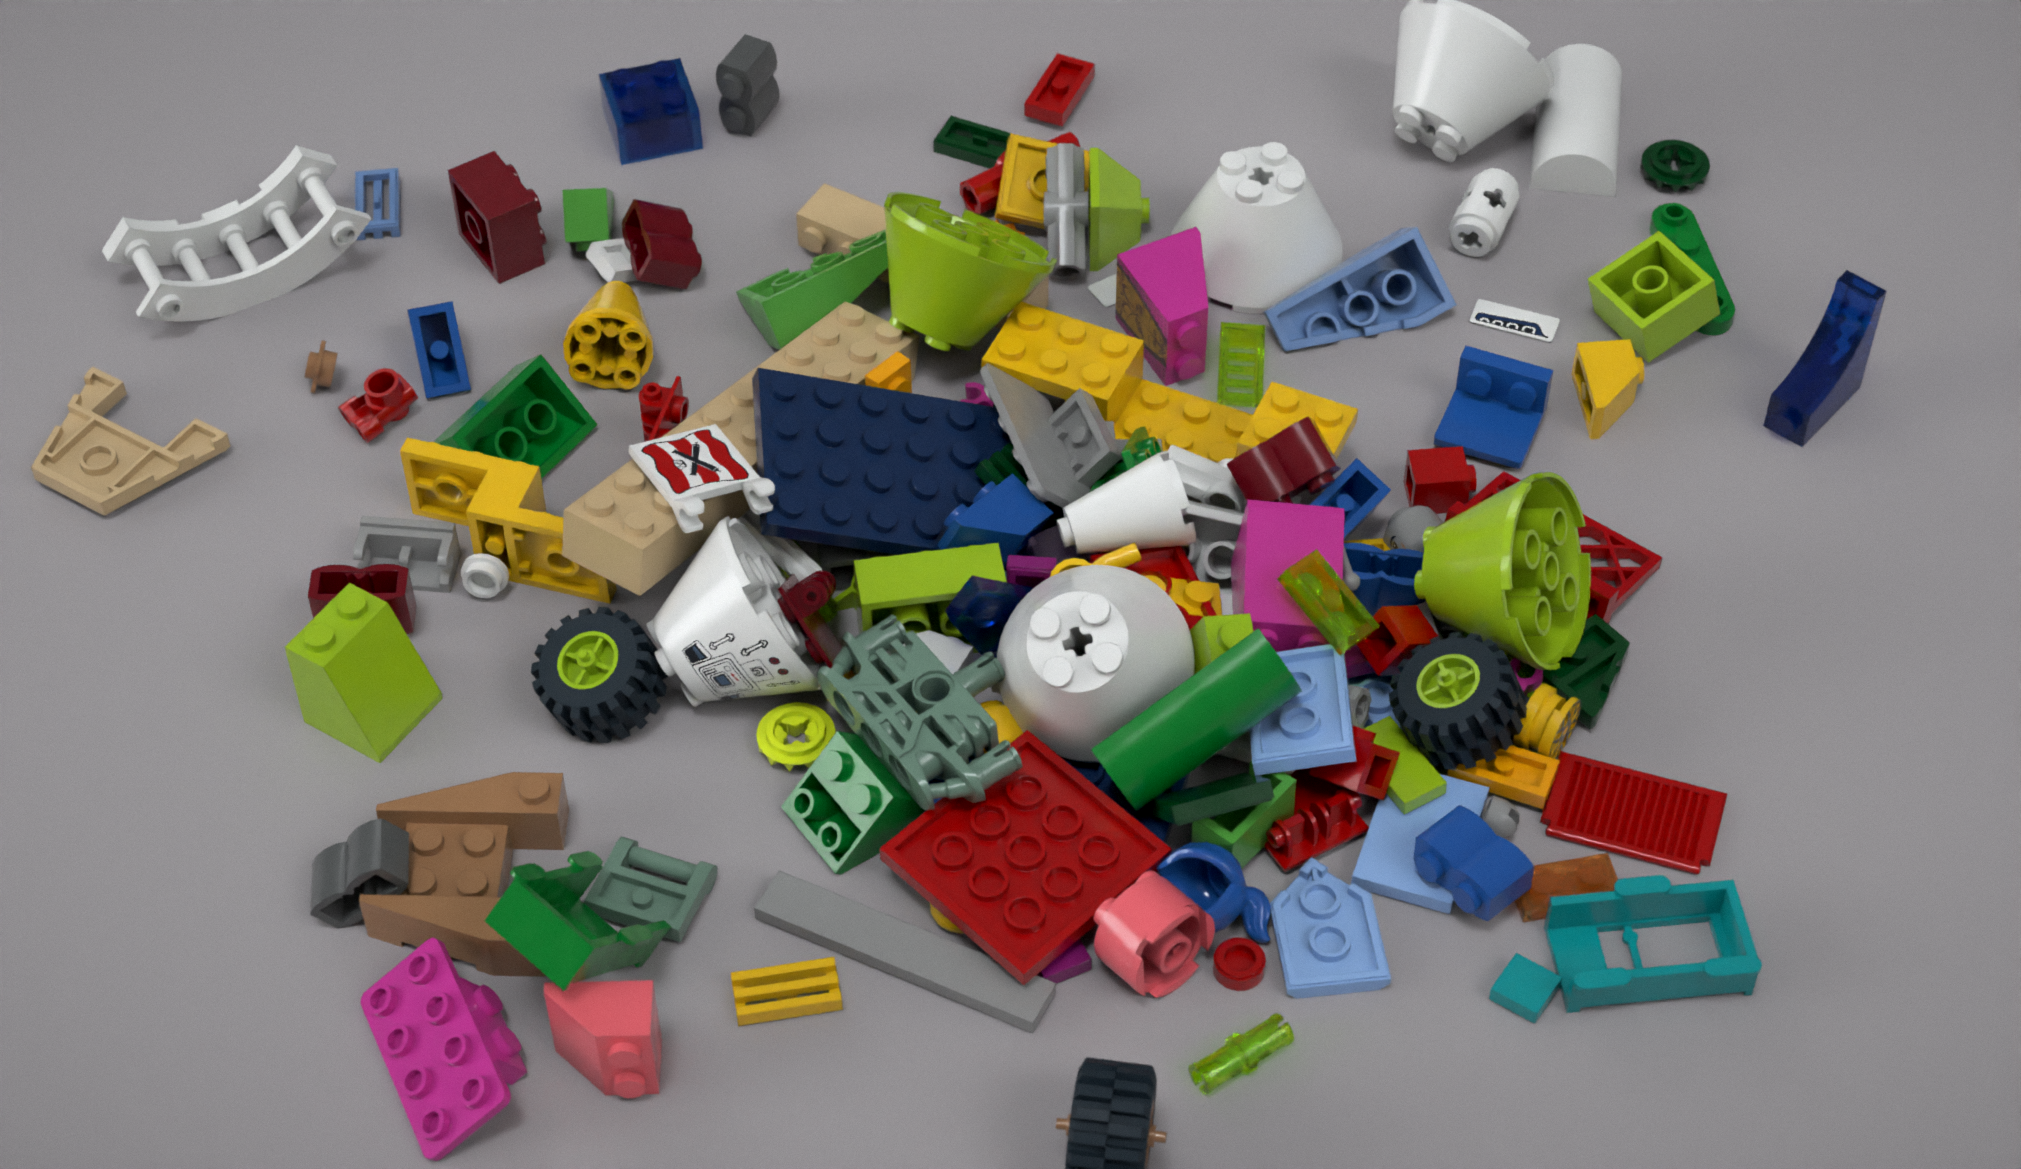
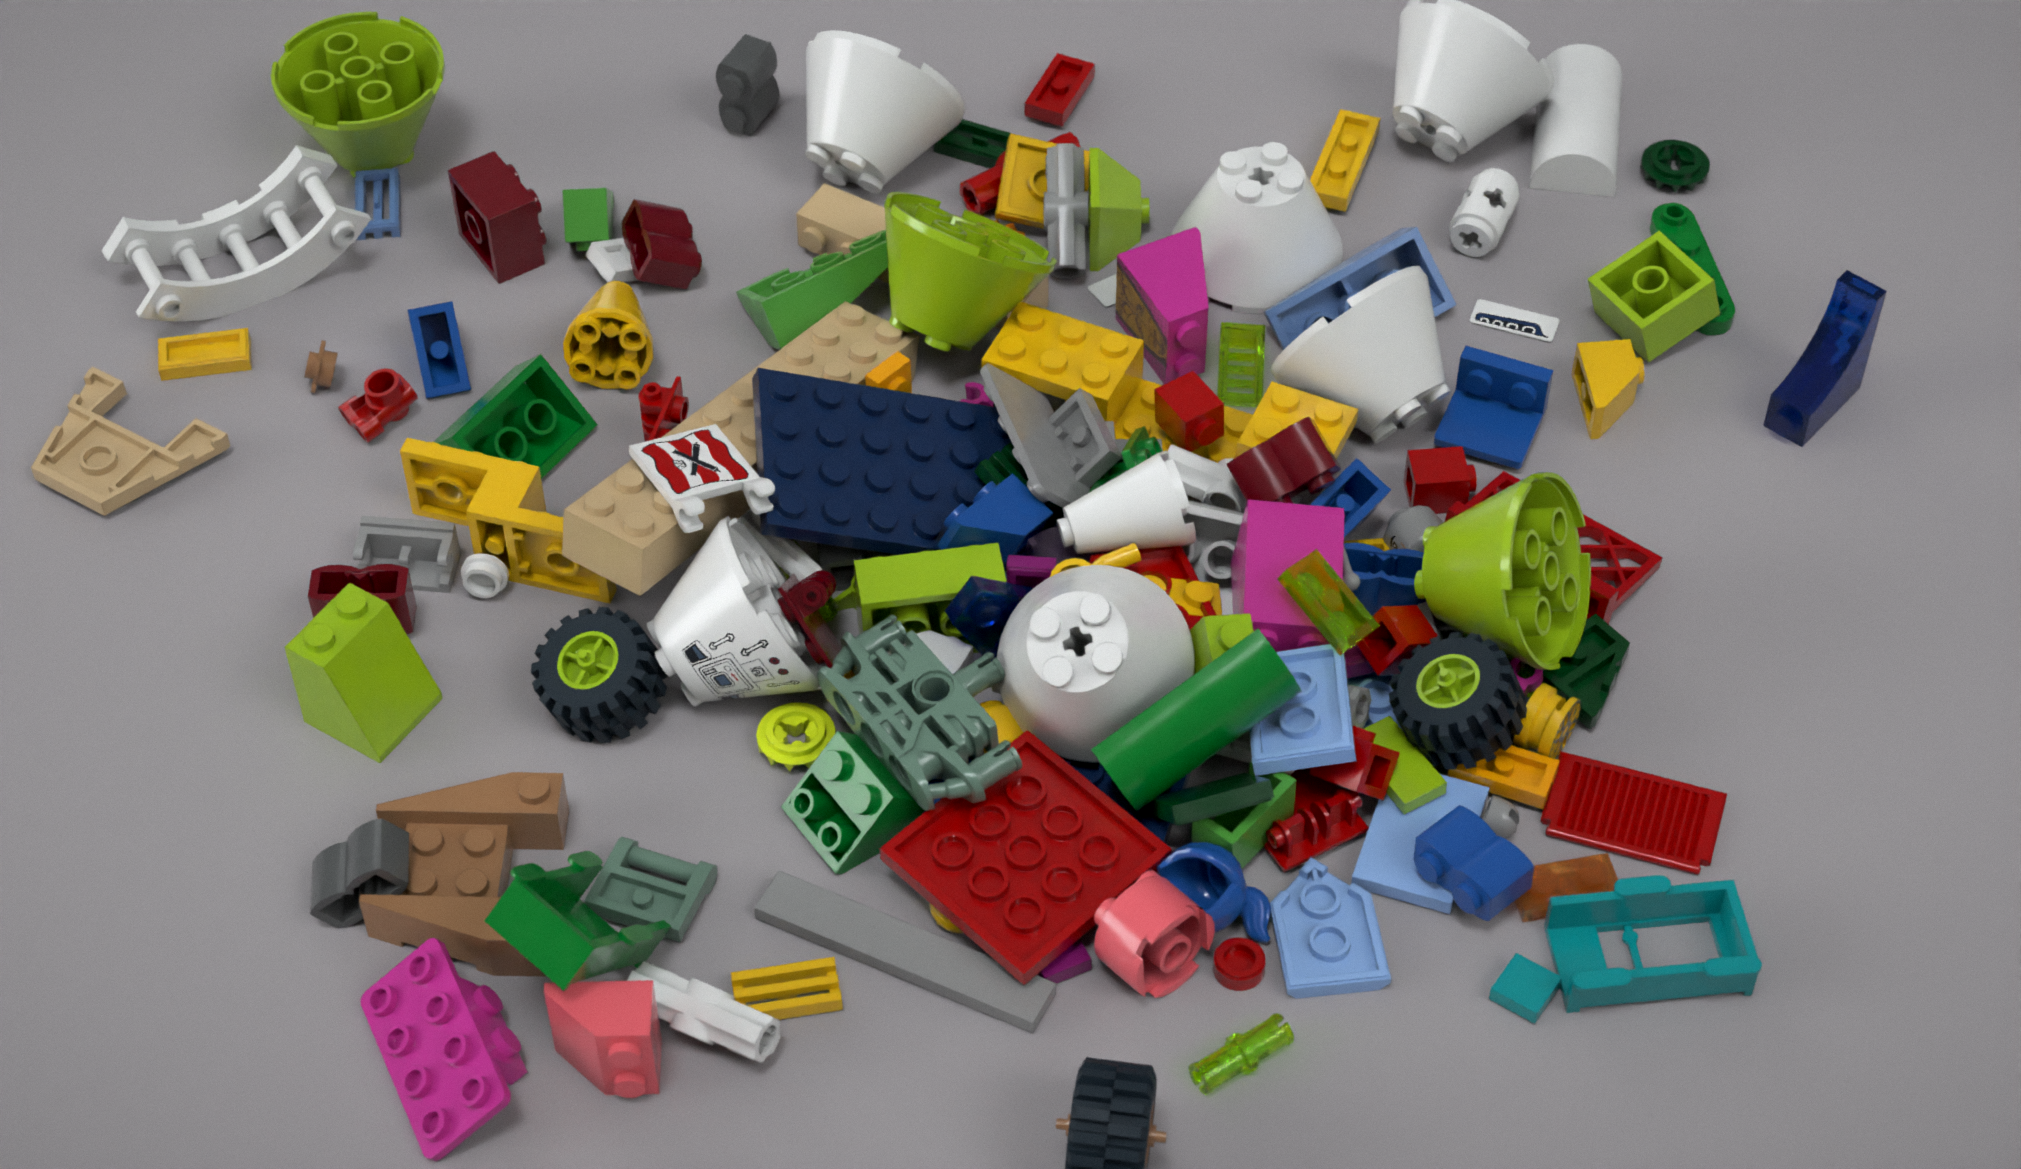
clear blue brick [598,58,703,166] -> none
none -> yellow tile [158,328,252,381]
none -> lime cone [271,12,445,177]
none -> white piece [627,961,781,1063]
none -> white cone [805,30,965,194]
none -> red brick [1154,371,1224,452]
none -> white cone [1270,266,1451,443]
none -> yellow plate [1310,109,1381,212]

